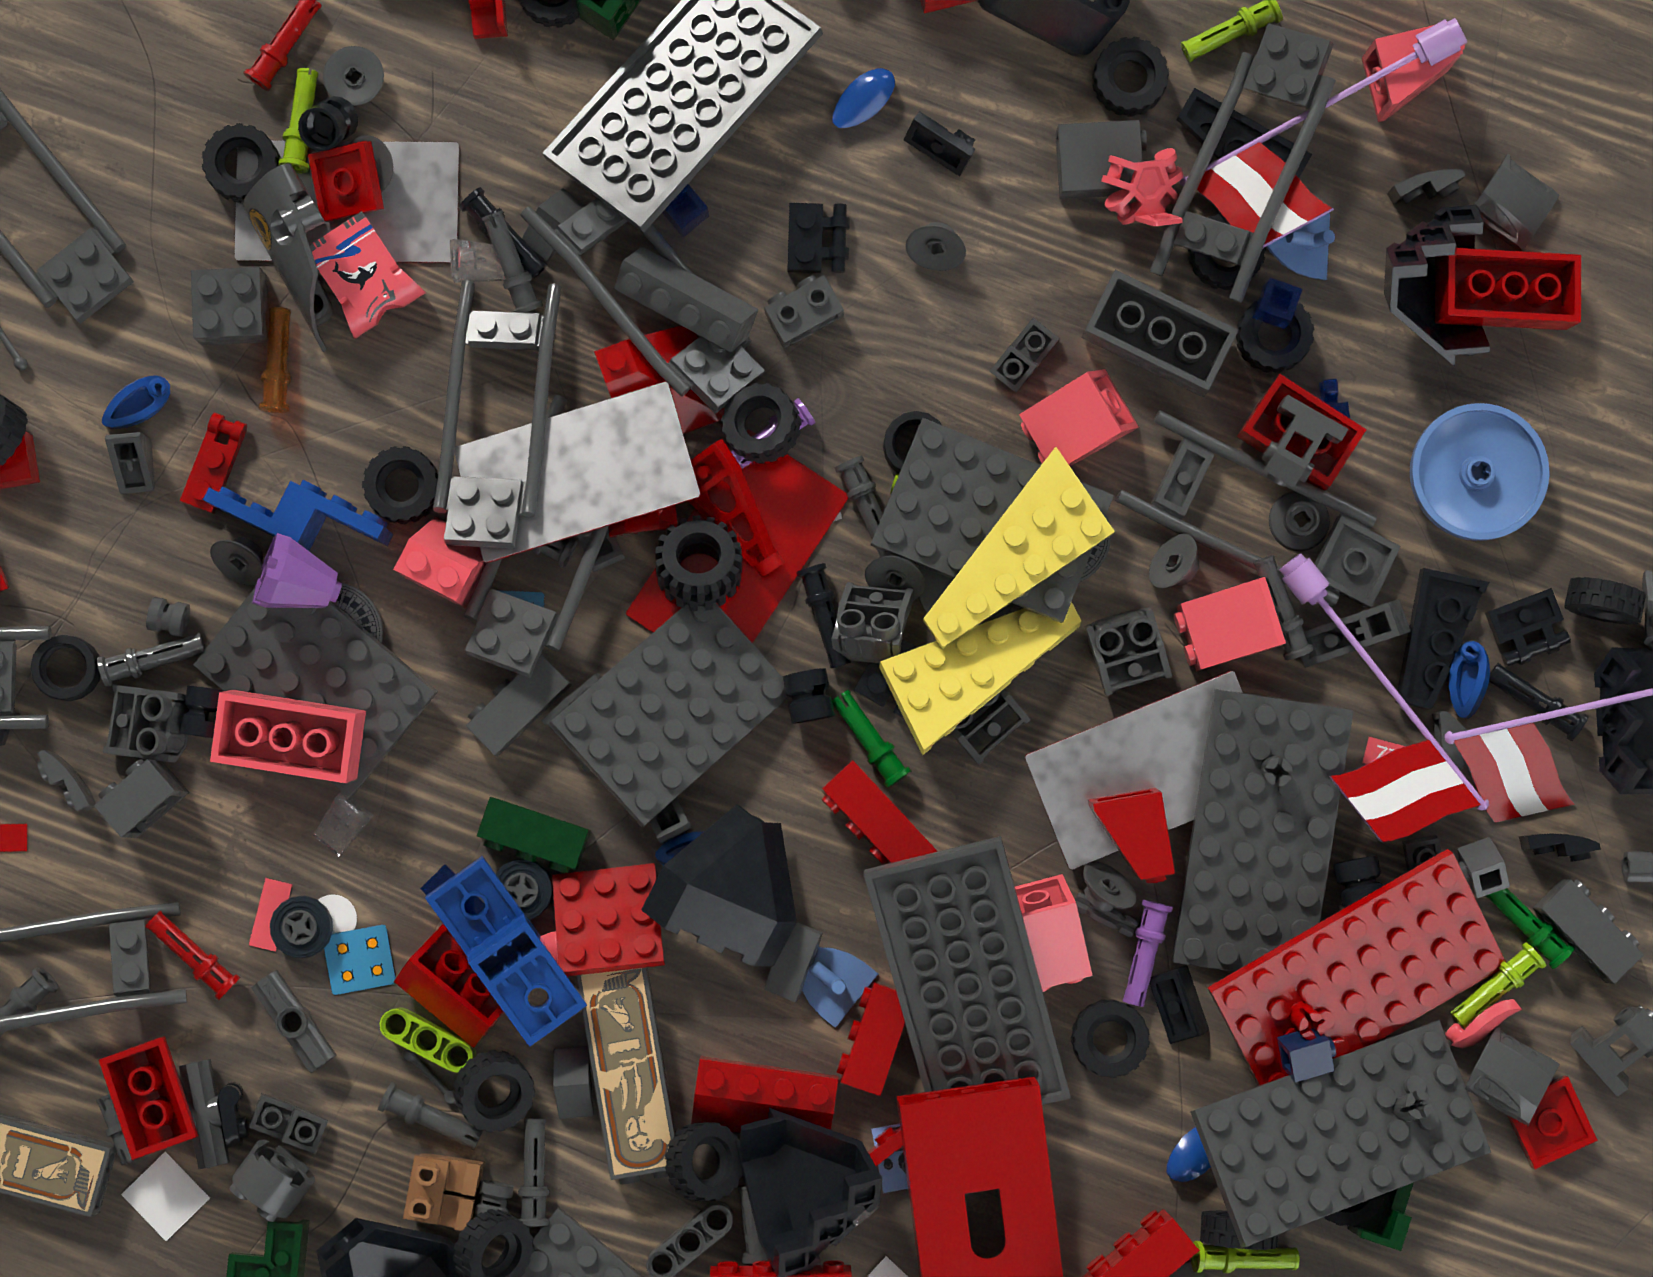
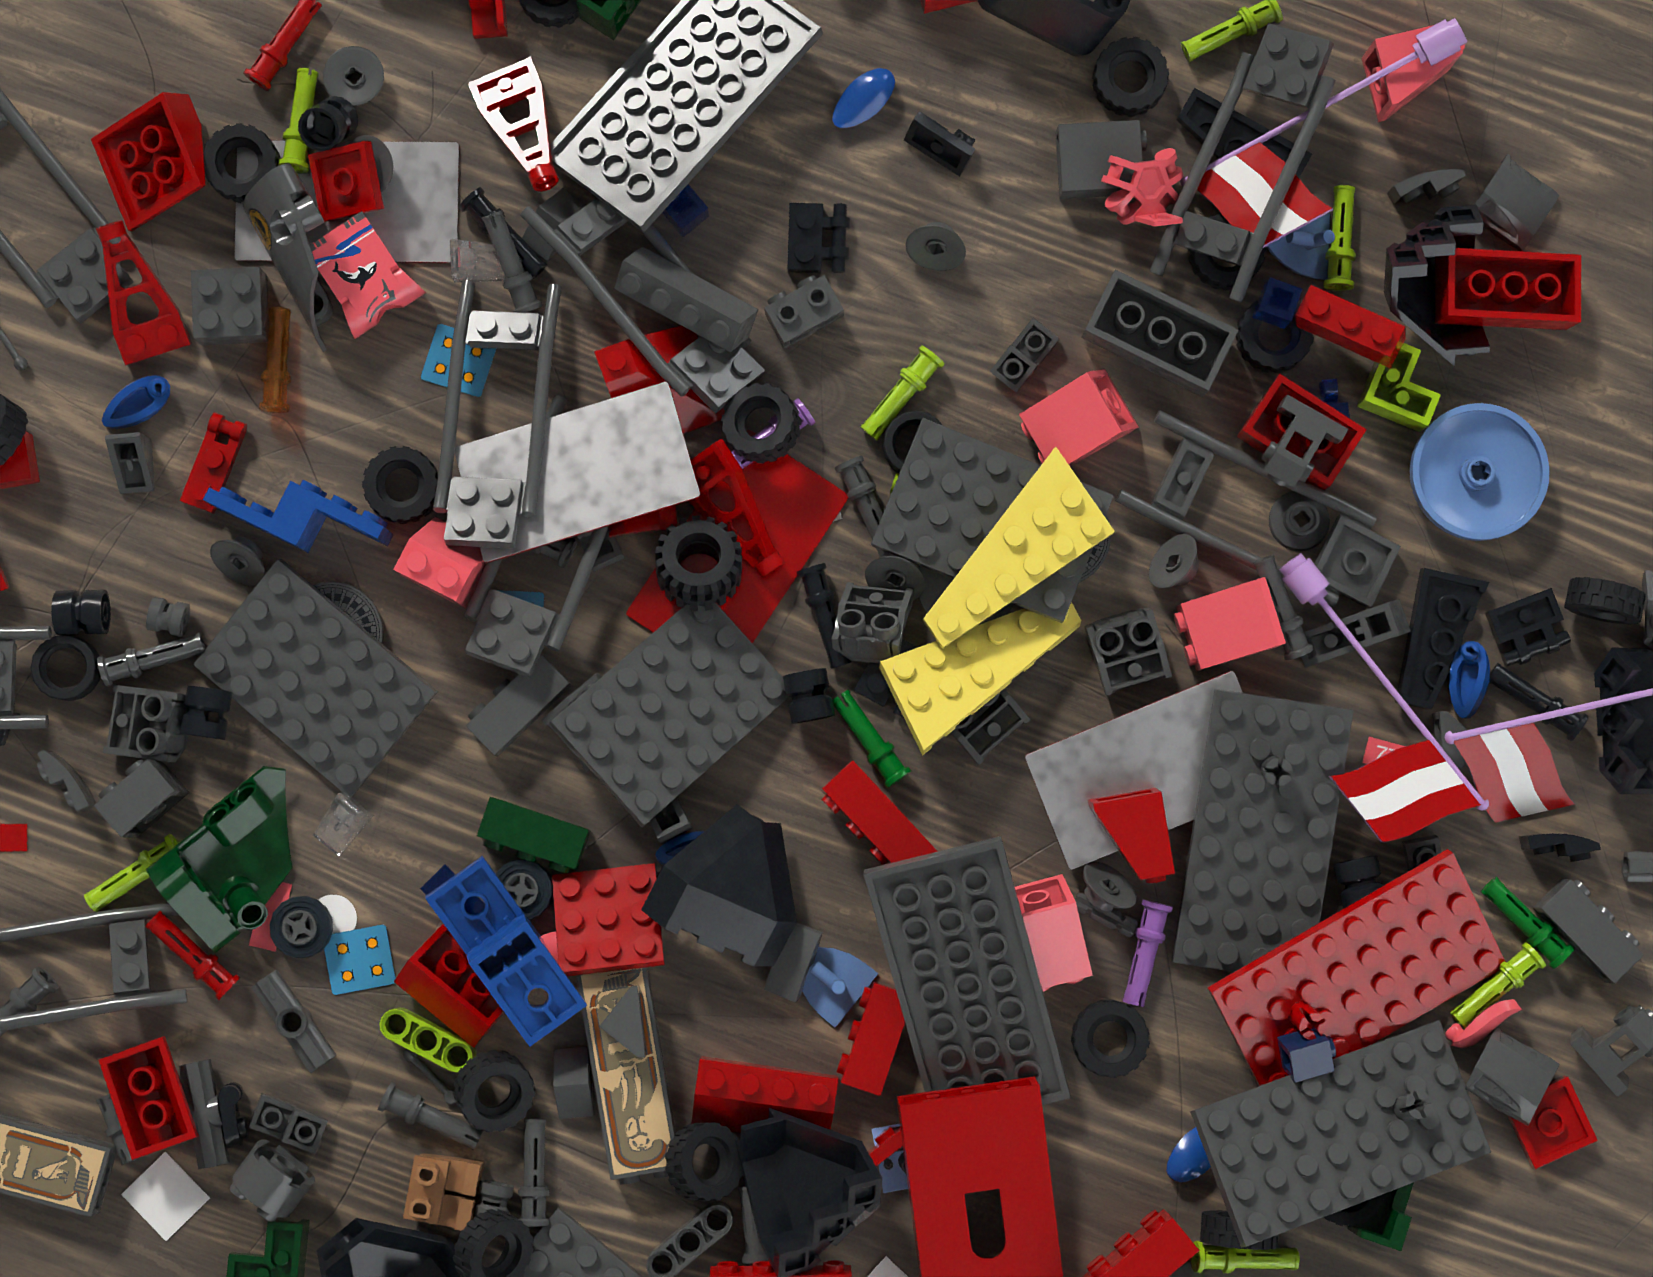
coral brick [210,690,366,783] -> none
medium lavender cone [252,533,342,608] -> none
black slope [1149,965,1209,1044] -> none
dark grey brick [1457,837,1510,898] -> none
none -> black wheel [51,590,111,635]
none -> lime pin [84,833,179,912]
none -> red slope [91,92,206,231]
none -> red plate [96,220,192,366]
none -> dark green panel [146,766,293,953]
none -> dark azure sticker [421,324,497,397]
none -> plate [468,57,559,192]
none -> dark grey slope [599,985,647,1058]
none -> lime pin [860,345,945,441]
none -> red brick [1295,285,1406,368]
none -> lime pin [1323,185,1356,291]
none -> lime brick [1357,343,1441,432]

